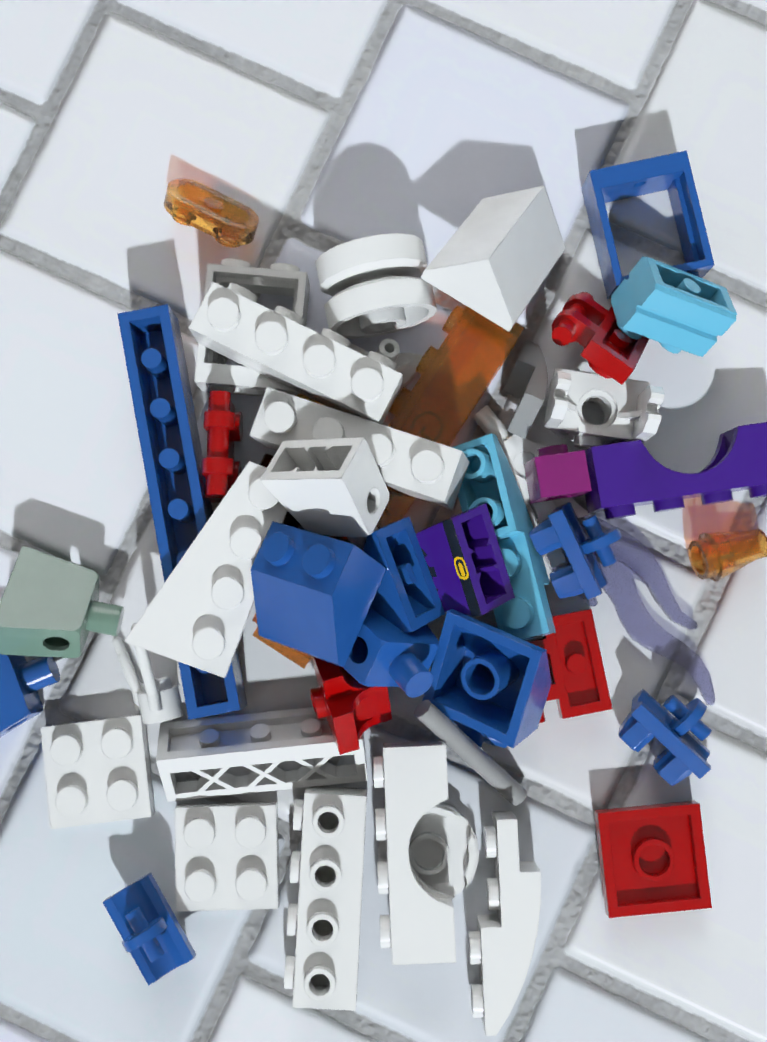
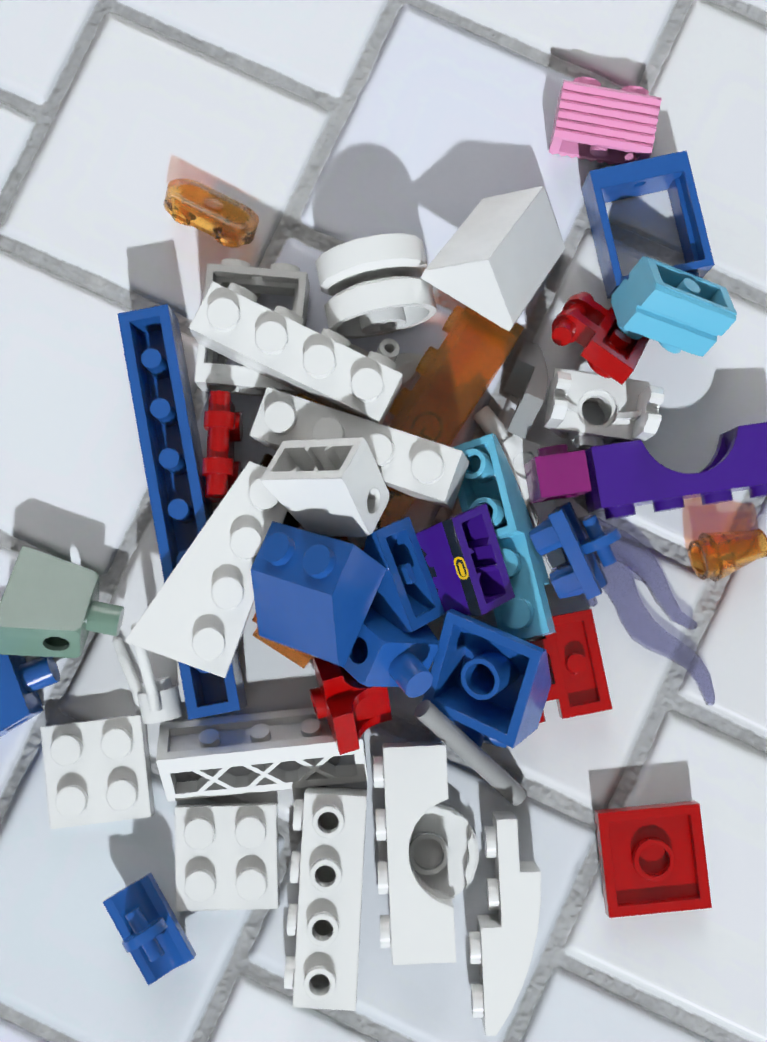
blue hips [618,689,712,786] -> none
none -> bright pink brick [548,77,662,165]

